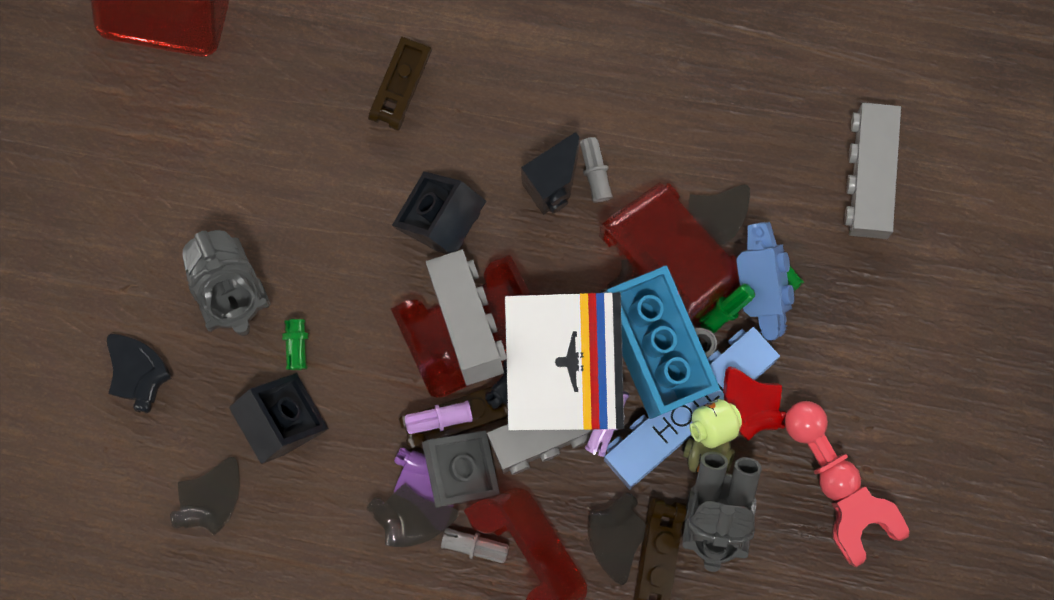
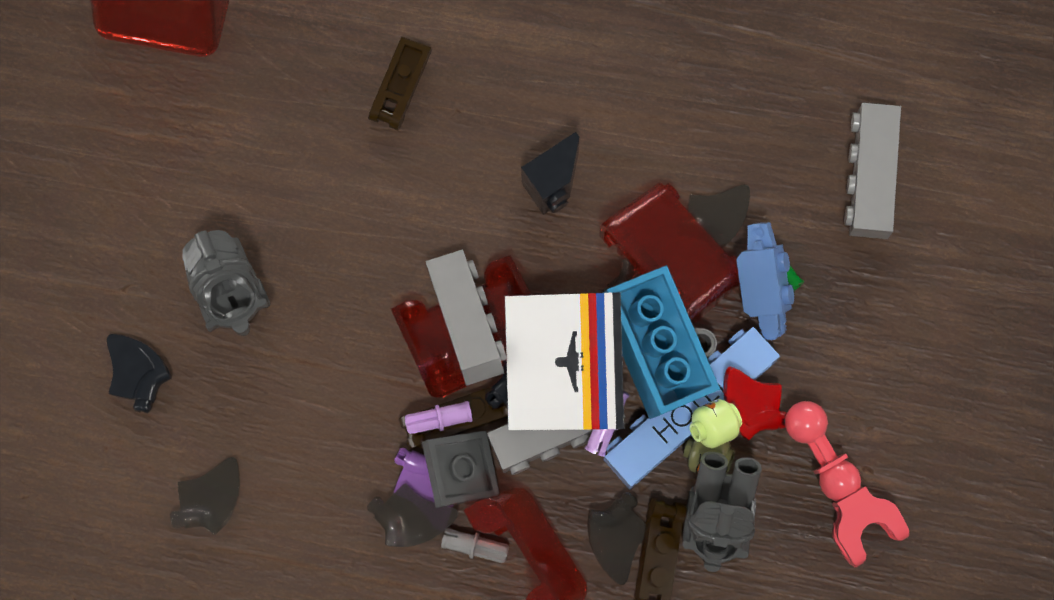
black slope [229,373,329,464] -> none
green pin [282,319,309,370] -> none
black slope [392,171,486,254] -> none
light grey axle [580,137,613,203] -> none
green axle [699,284,756,334] -> none

